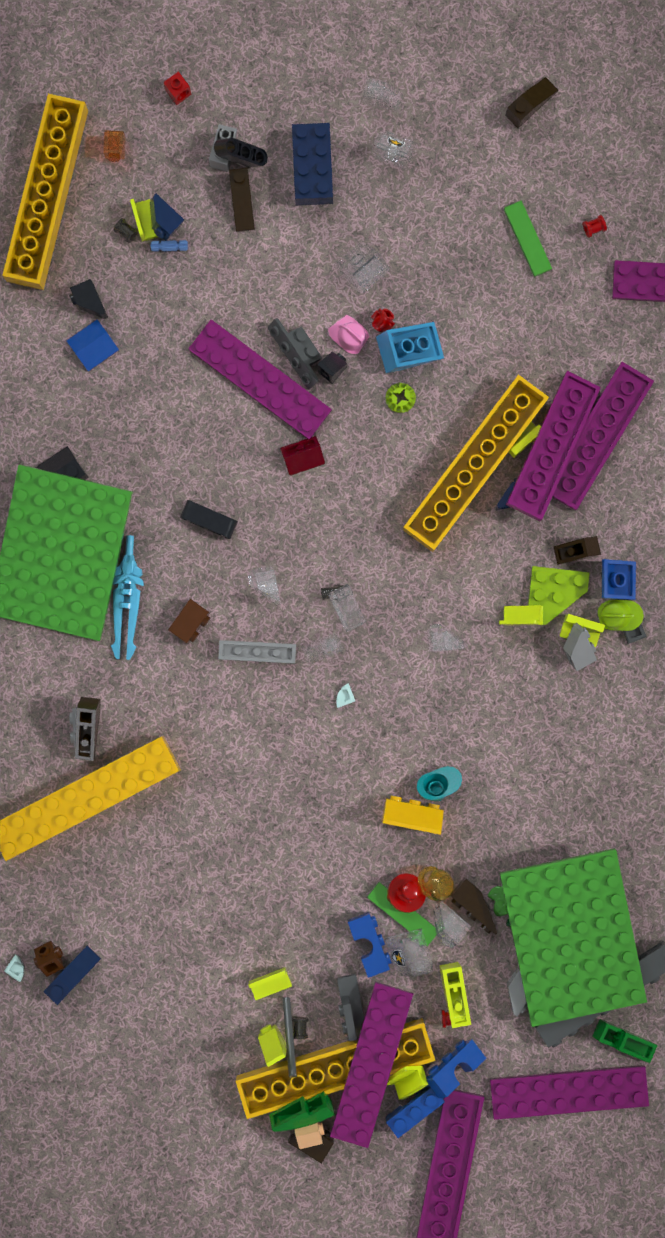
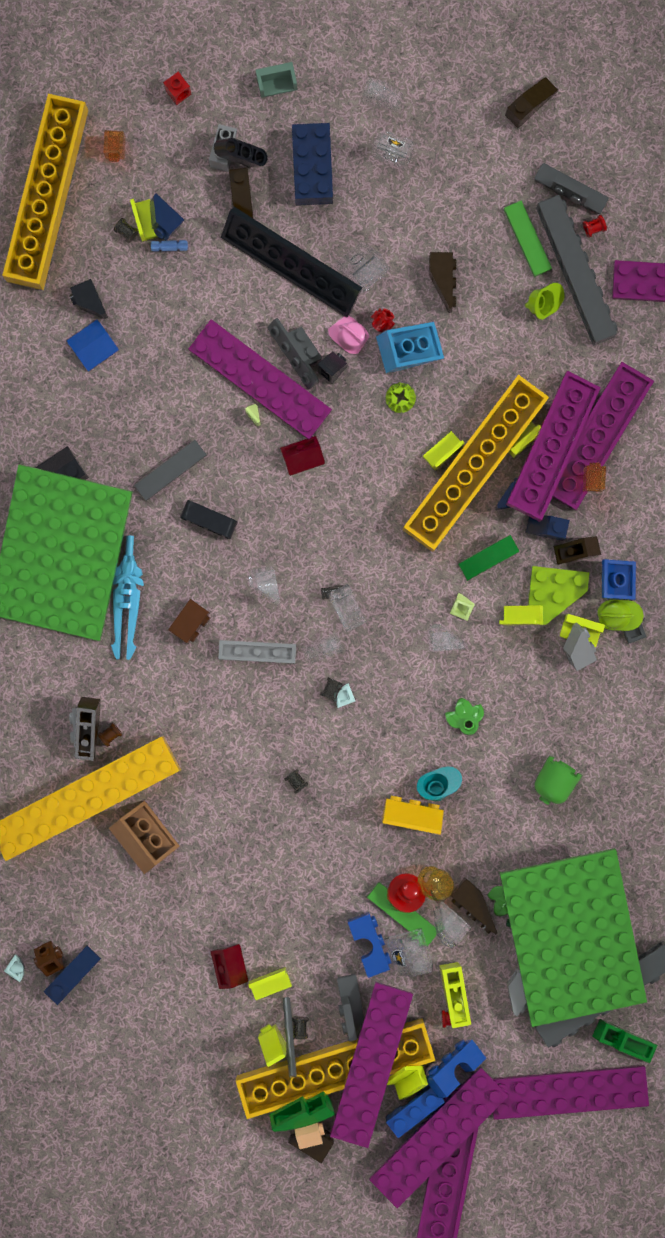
none -> reddish brown bush [98,722,123,747]
none -> medium nougat slope [109,801,180,874]
none -> dark grey tile [134,440,207,501]
none -> dark red panel [210,944,248,989]
none -> black plate [221,206,363,317]
none -> yellowish green slope [245,404,261,426]
none -> sand green panel [256,62,297,98]
none -> clear smoke bush [284,769,309,794]
none -> clear smoke bush [319,677,342,701]
none -> magenta plate [369,1066,508,1209]
none -> neon yellow panel [423,431,465,471]
none -> dark brown slope [429,252,457,313]
none -> bright green plate [445,698,484,735]
none -> yellowish green slope [450,593,475,621]
none -> green slope [458,535,520,581]
none -> lime piece [525,283,565,320]
none -> dark blue slope [525,515,570,541]
none -> dark grey bracket [534,163,609,214]
none -> bright green cylinder [534,755,583,805]
none -> dark grey brick [536,195,618,346]
none -> clear orange brick [583,463,606,492]

